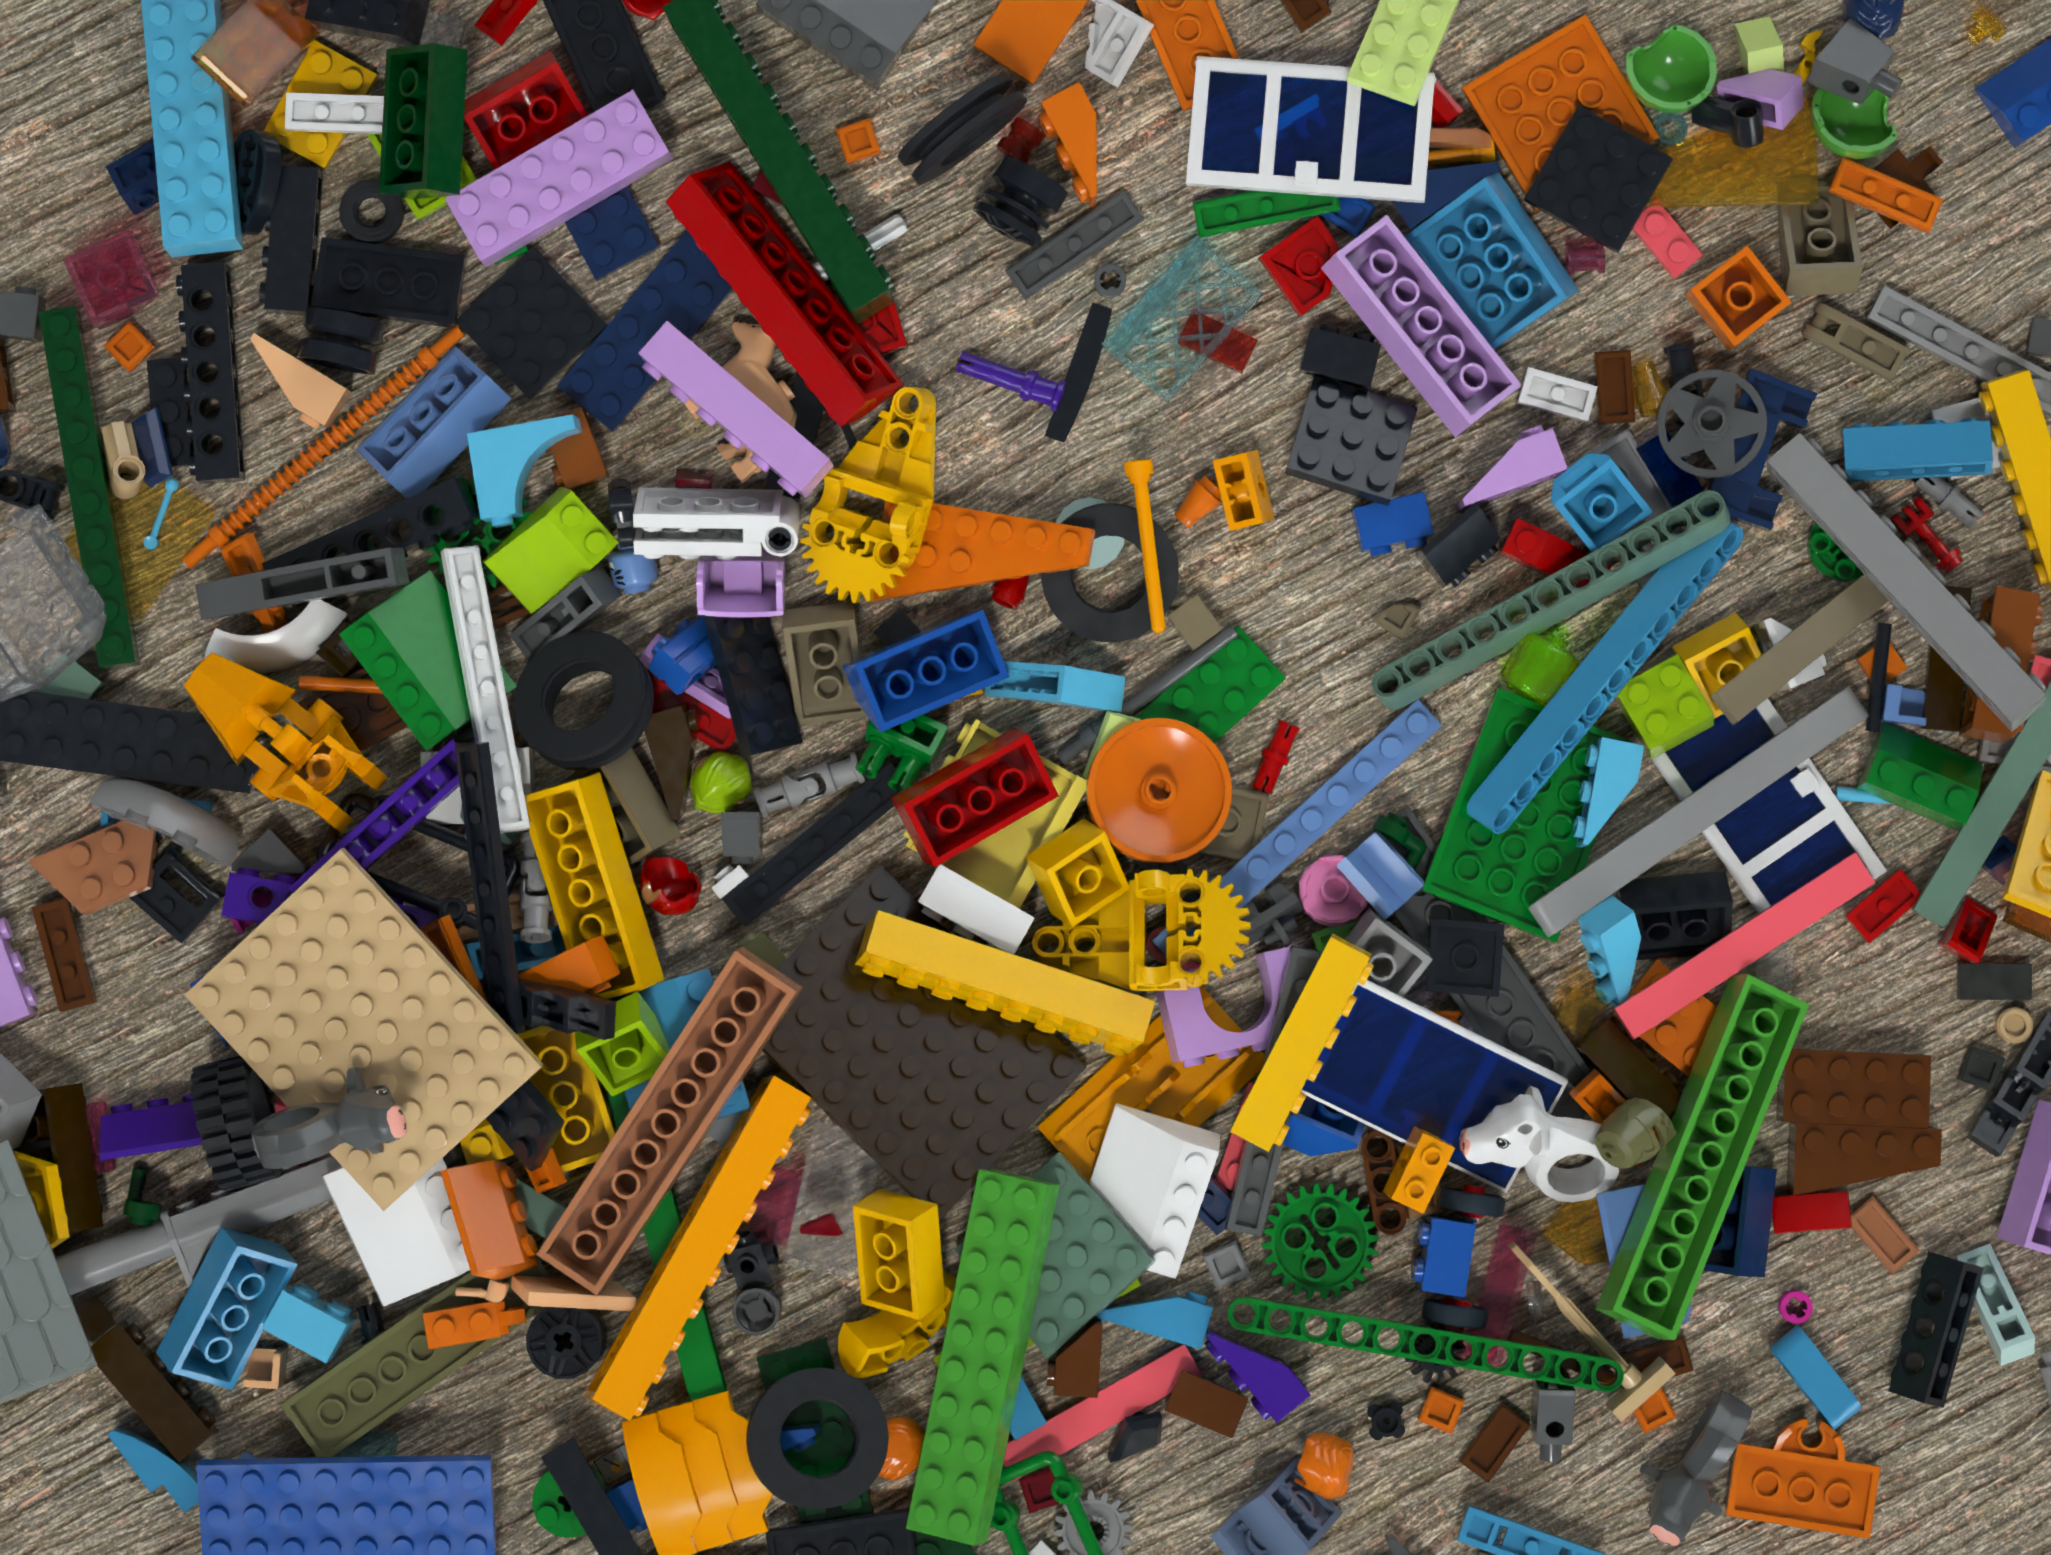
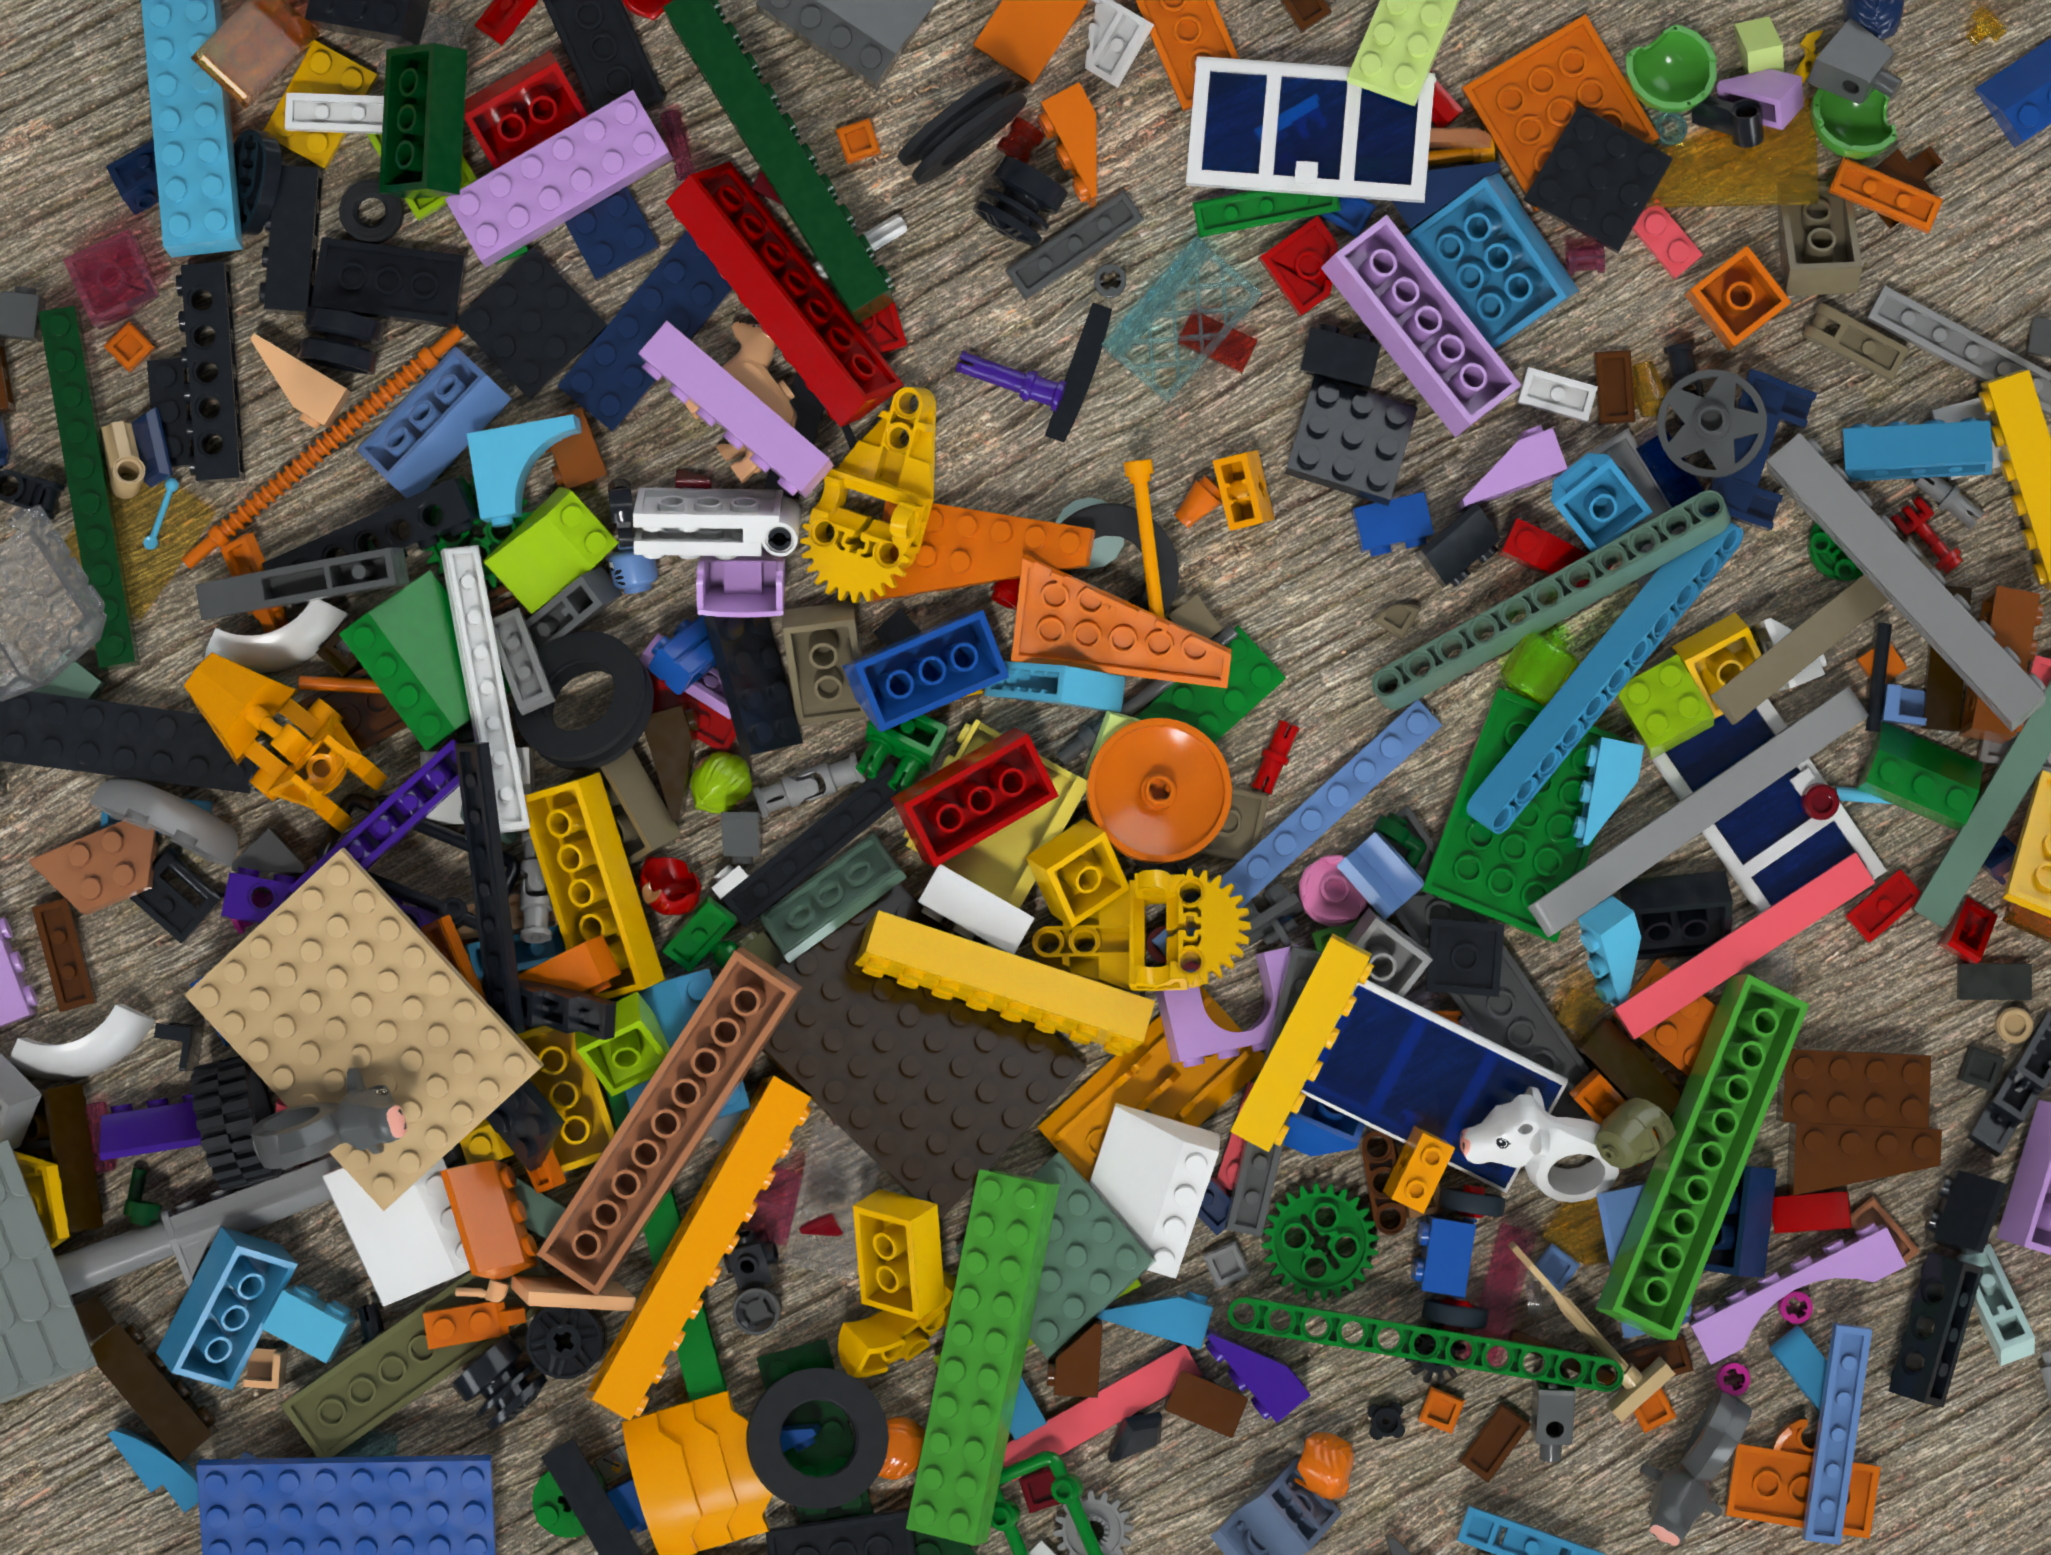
none -> white brick [9,1004,155,1081]
none -> black panel [154,1022,204,1072]
none -> black wheel [450,1334,549,1431]
none -> light grey plate [492,607,556,716]
none -> clear pink axle [660,110,695,181]
none -> green plate [662,895,740,972]
none -> sand green tile [758,832,907,963]
none -> orange wing [1011,554,1232,688]
none -> medium blue tile [1529,1242,1580,1292]
none -> lavender arch [1688,1222,1907,1365]
none -> dark pink bush [1716,1363,1750,1396]
none -> dark red tile [1801,783,1839,820]
none -> medium blue plate [1802,1323,1872,1545]
none -> black slope [1924,1170,2008,1255]

